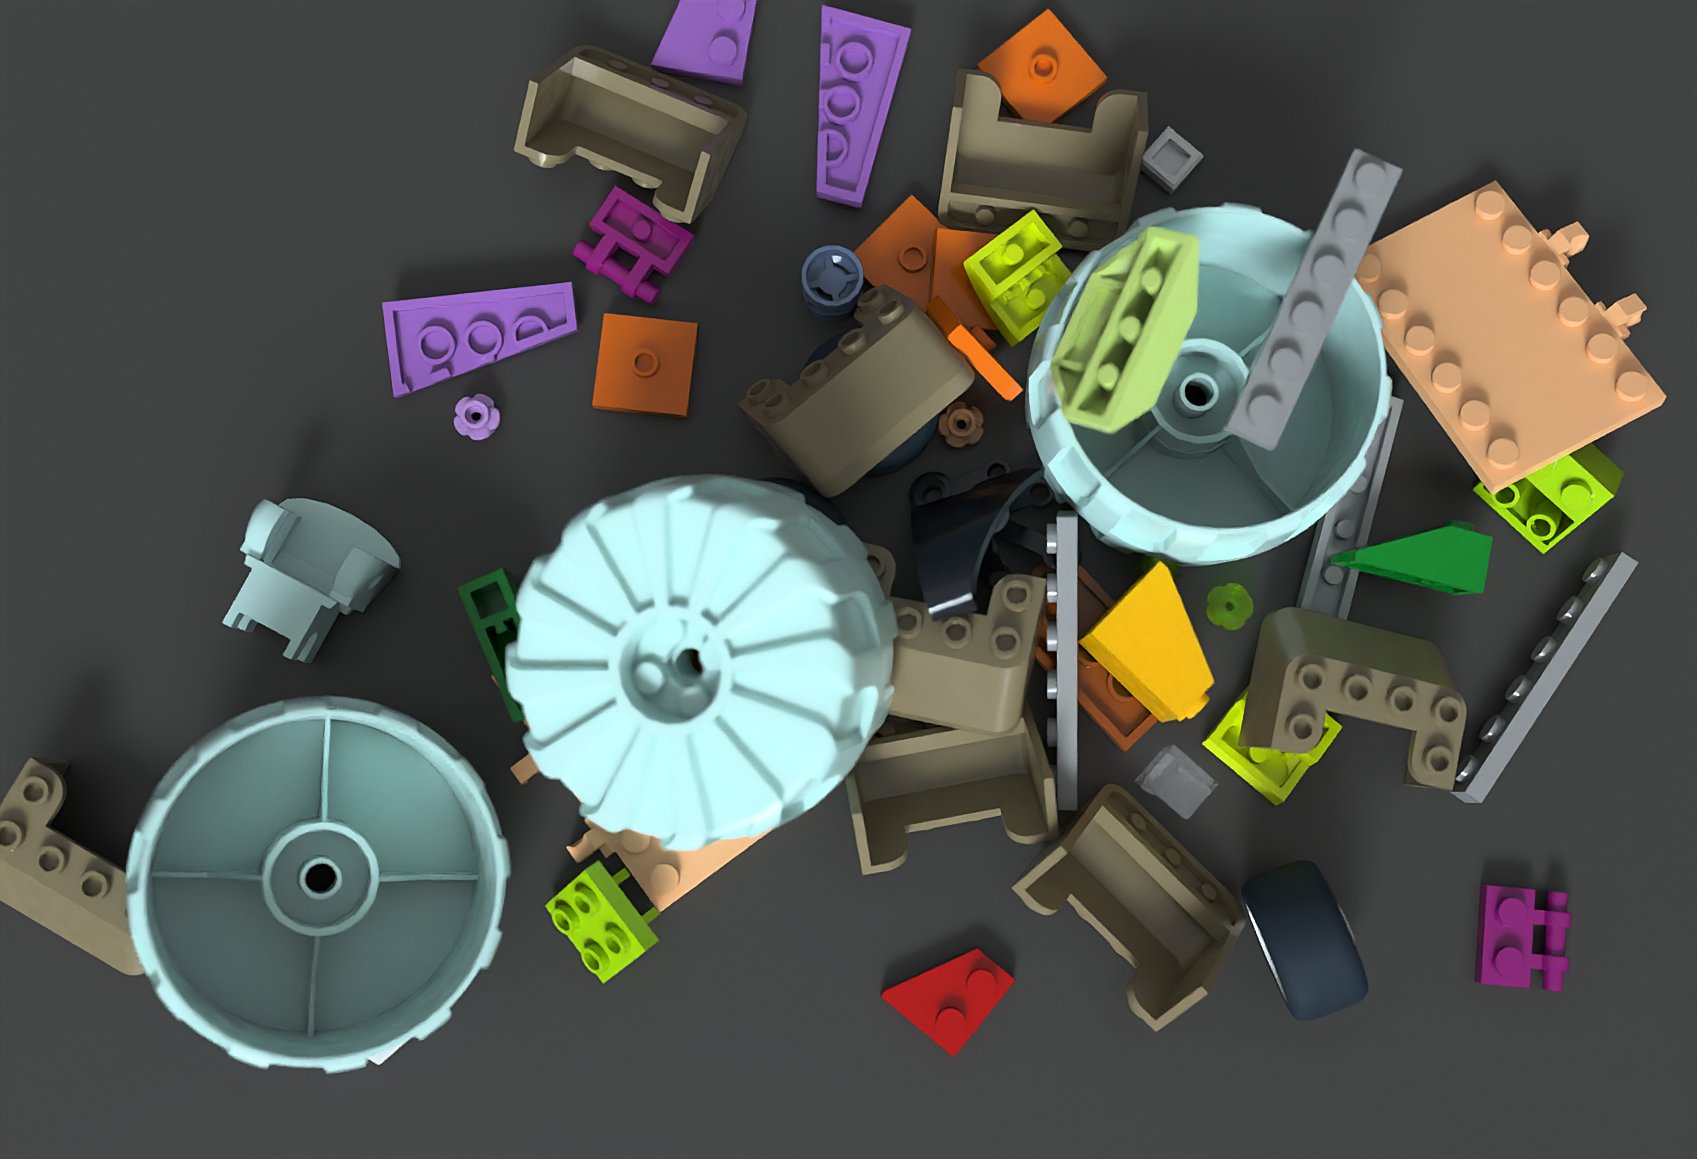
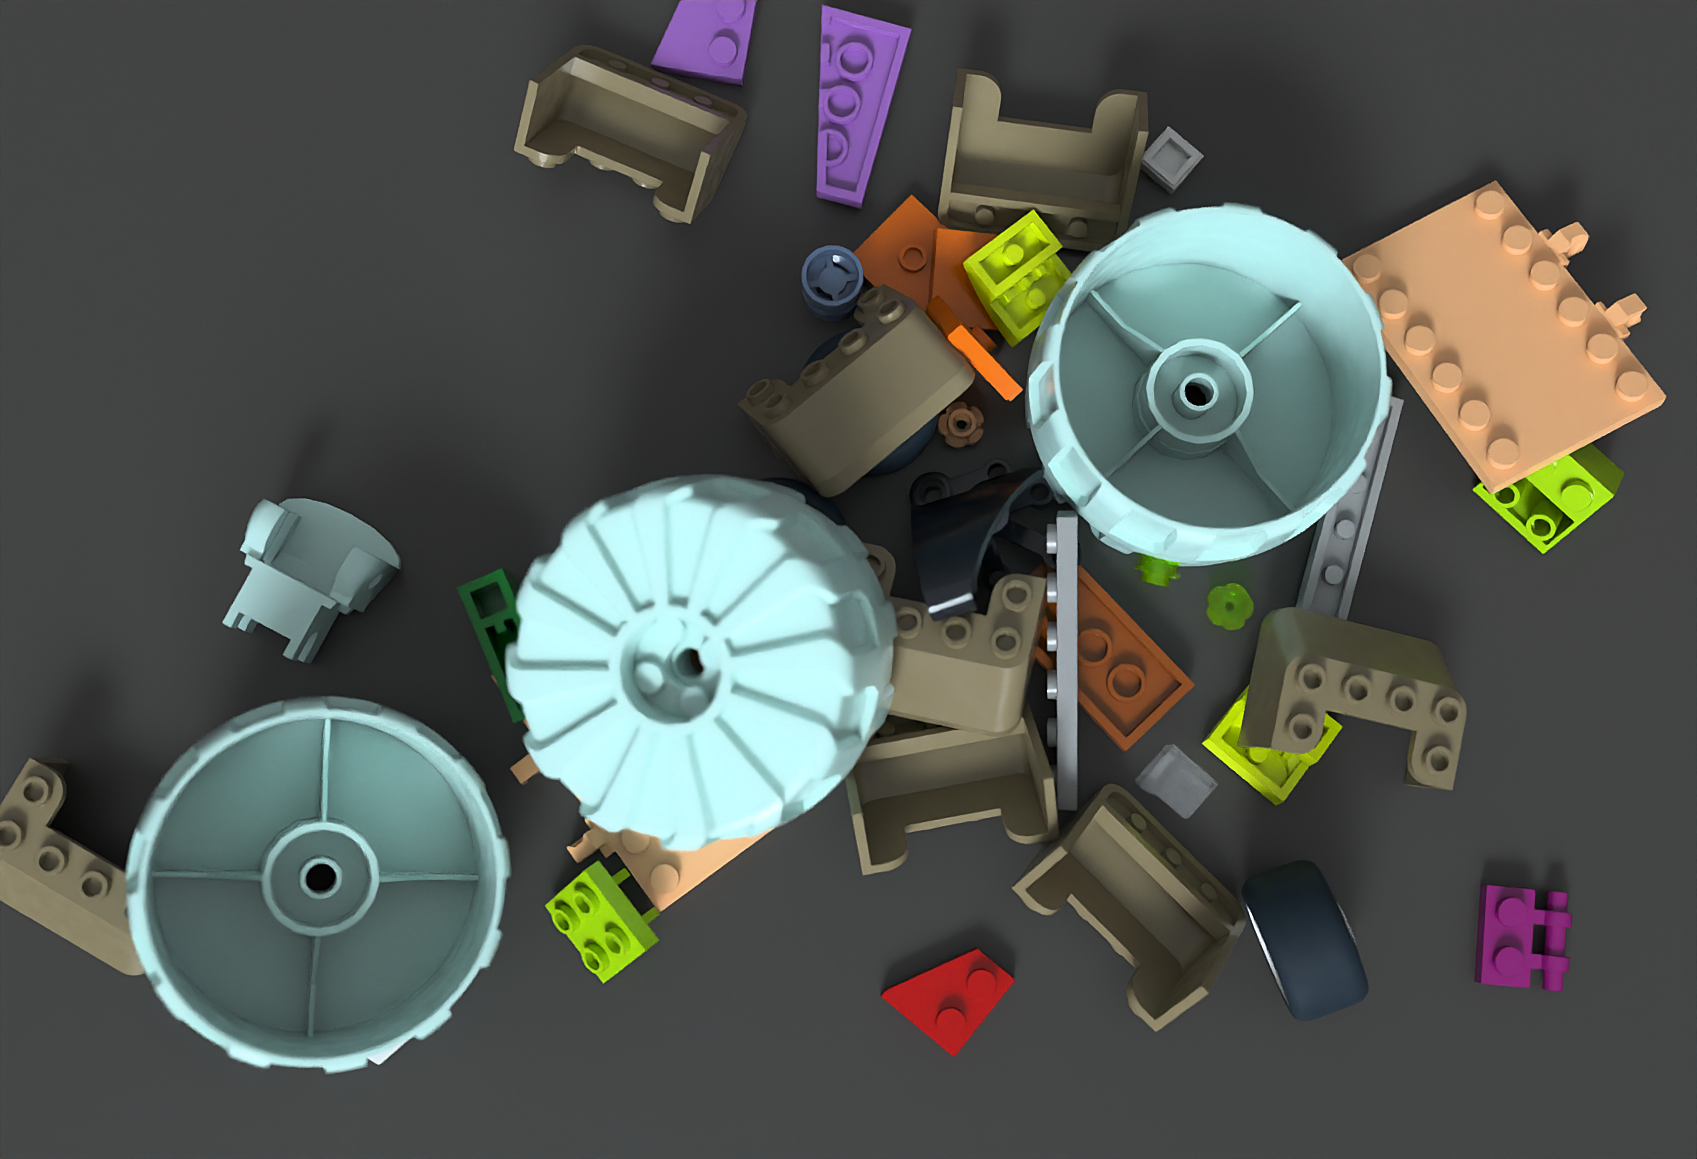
medium lavender wing [382,282,579,398] -> none
lavender plate [453,394,501,440] -> none
magenta plate [573,185,695,305] -> none
orange plate [592,313,699,419] -> none
orange plate [976,8,1108,124] -> none
yellowish green wedge [1050,226,1200,433] -> none
yellow slope [1078,561,1214,723] -> none
light grey plate [1223,148,1403,451] -> none
green slope [1330,520,1493,595] -> none
light grey plate [1449,552,1638,803] -> none

